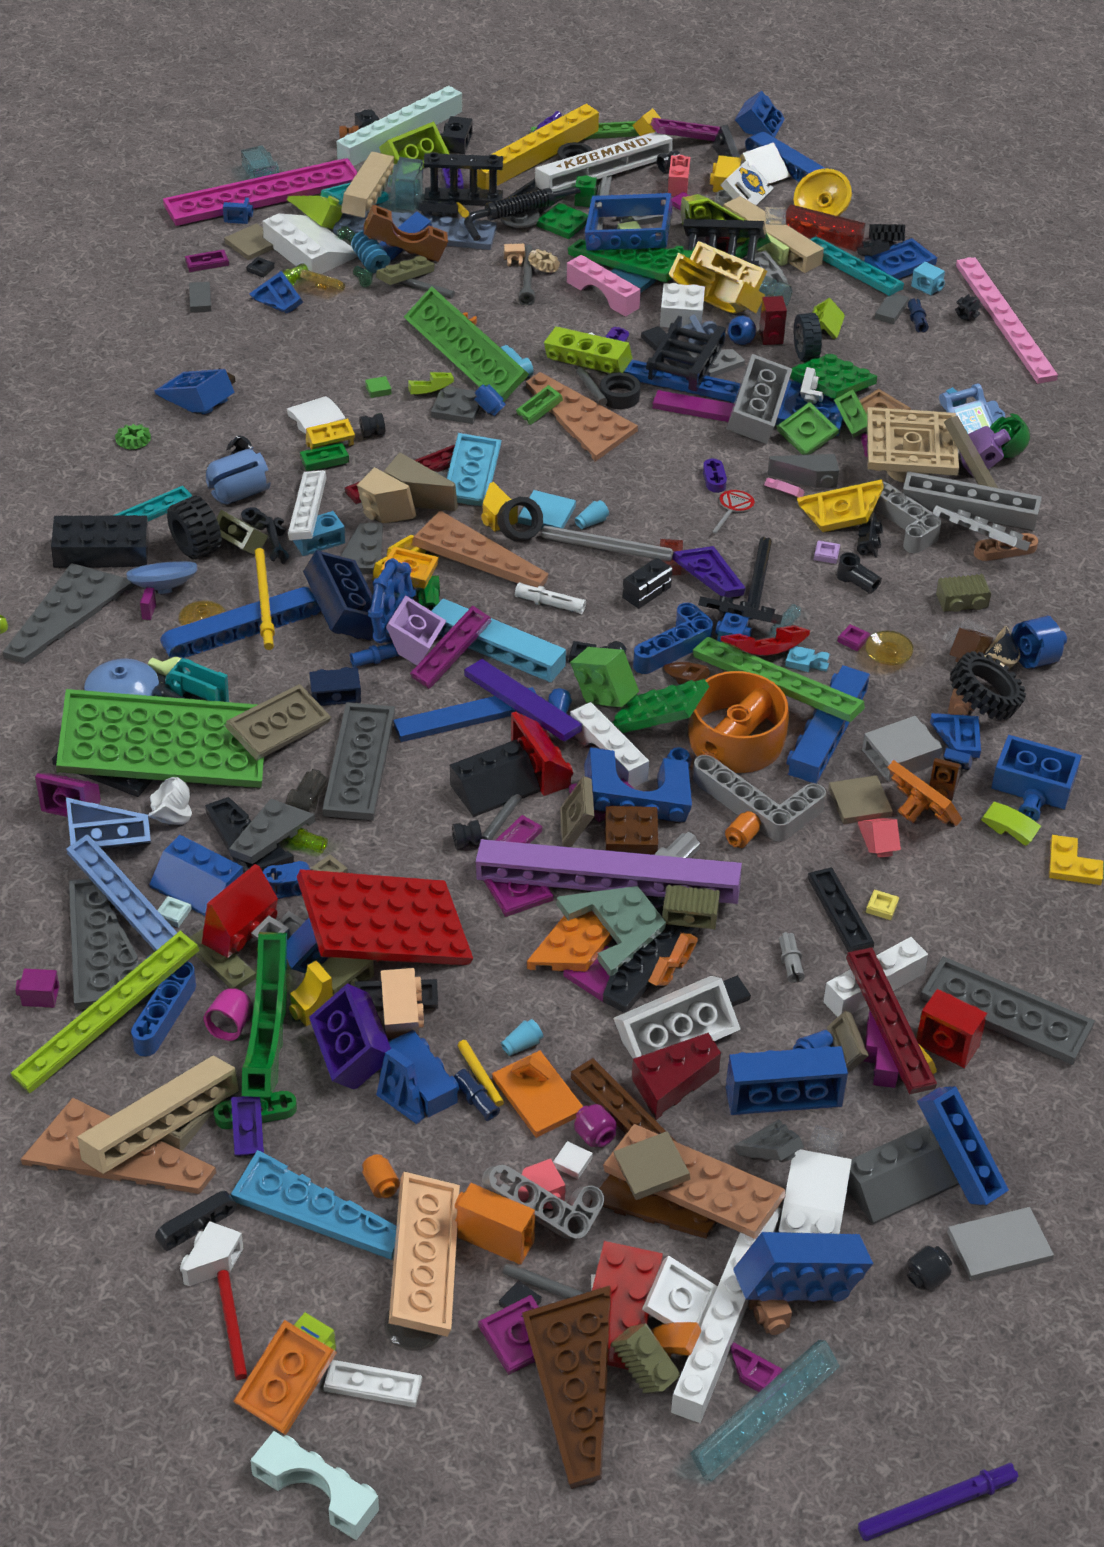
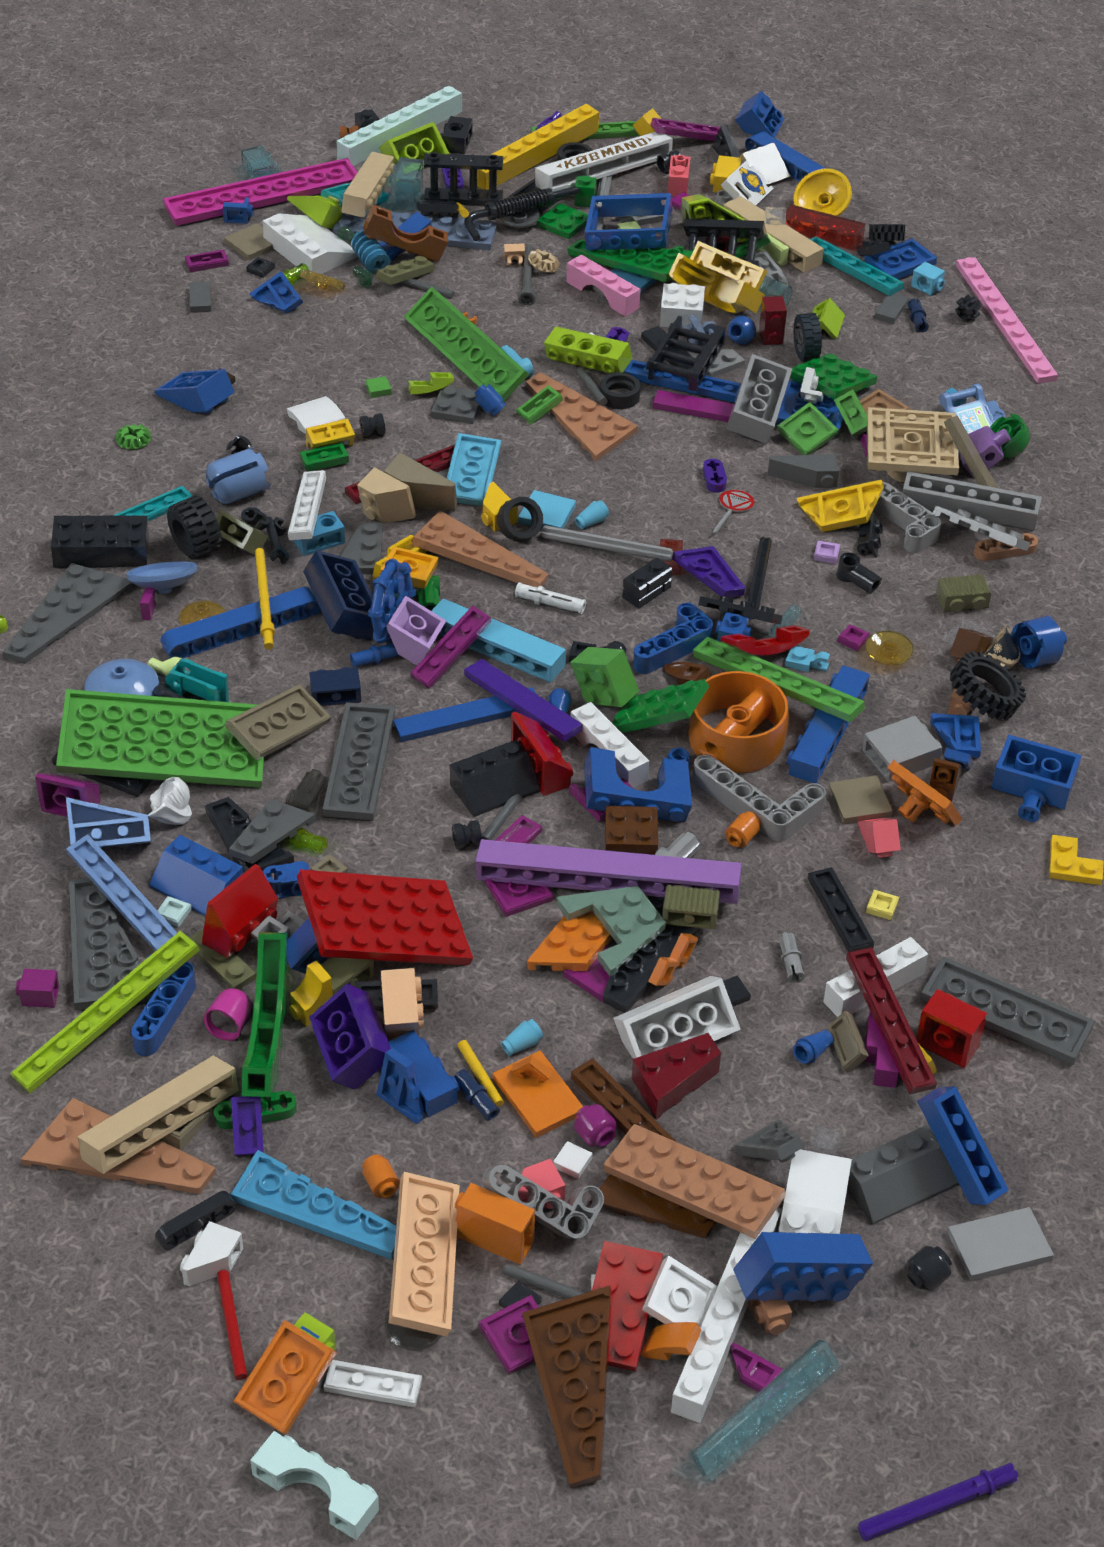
dark tan tile [560,776,594,847] -> none
olive brick [611,1323,681,1394] -> none
dark tan tile [613,1131,691,1200] -> none
blue brick [725,1046,848,1115] -> none
bright pink tile [764,478,804,498] -> none
lime slope [981,802,1041,846] -> none

